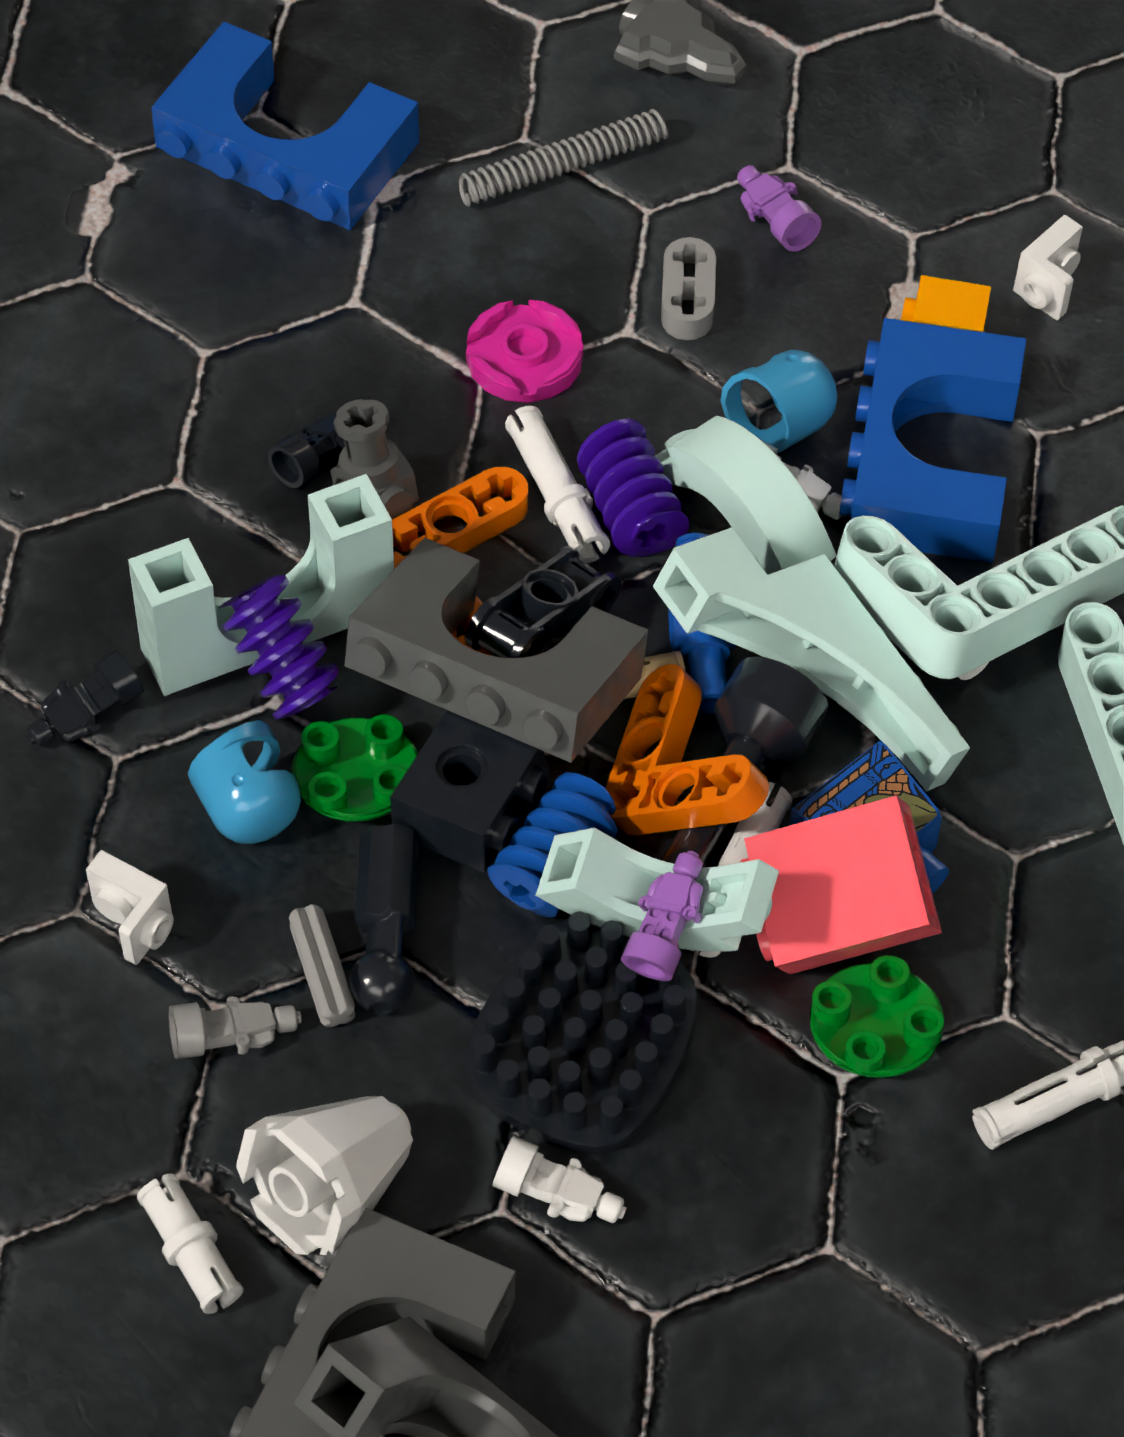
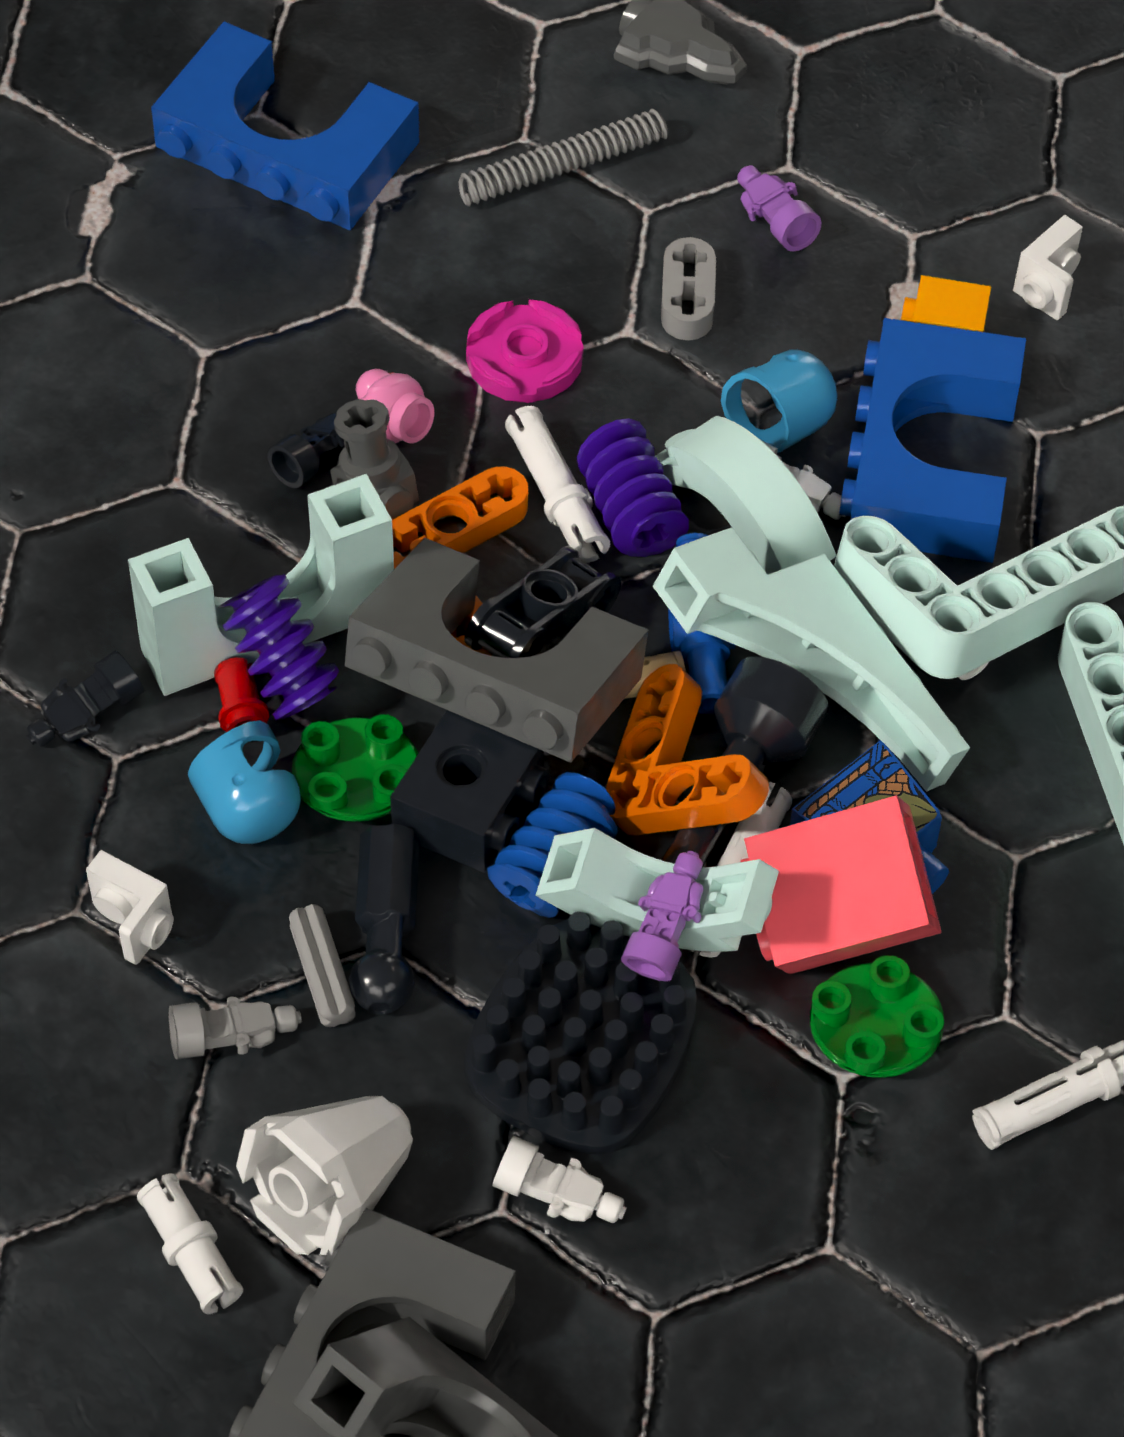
none -> red pin [214,657,269,732]
none -> bright pink animal [356,369,434,443]

